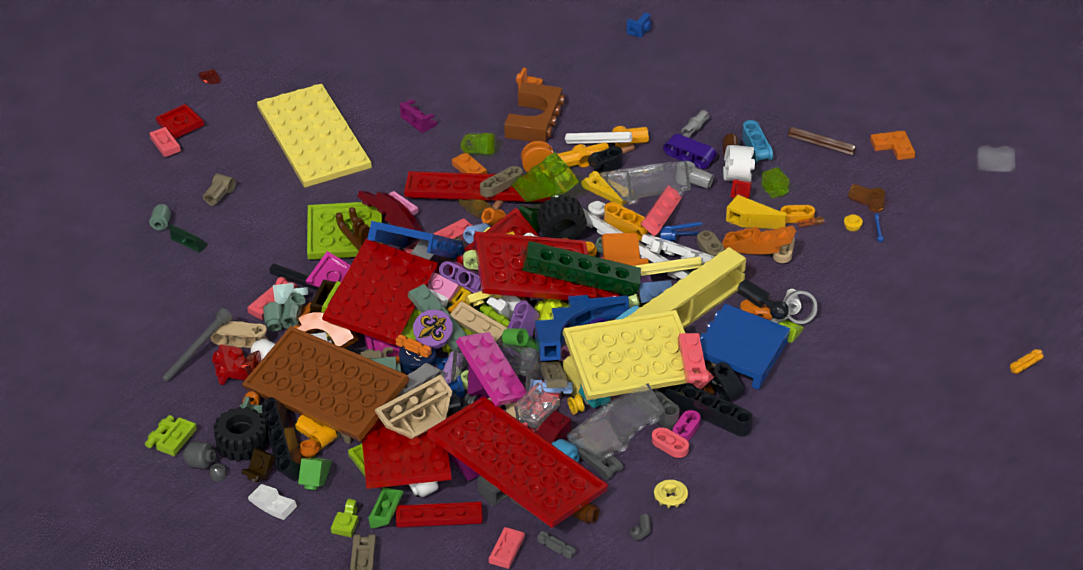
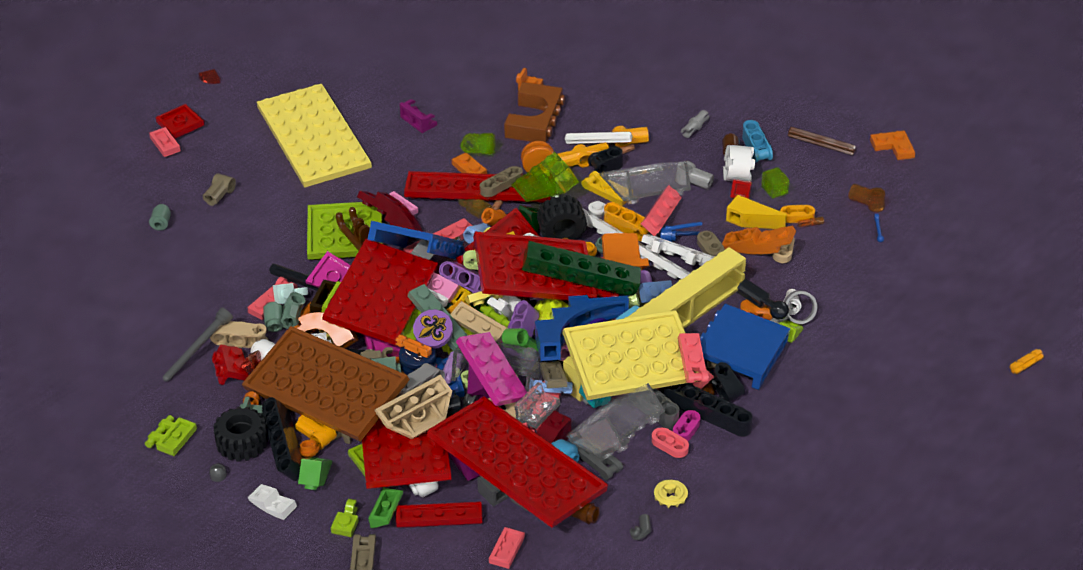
clear green slope [169,224,208,253] -> none
dark grey head [183,441,216,469] -> none
dark brown bracket [241,448,275,482] -> none
dark grey axle [537,531,576,559] -> none
yellow bush [567,394,584,415] -> none
blue bracket [626,13,652,38] -> none
light yellow axle [634,257,702,276] -> none
dark purple beam [663,134,717,169] -> none
yellow plate [844,214,863,231] -> none
clear bracket [976,145,1015,171] -> none

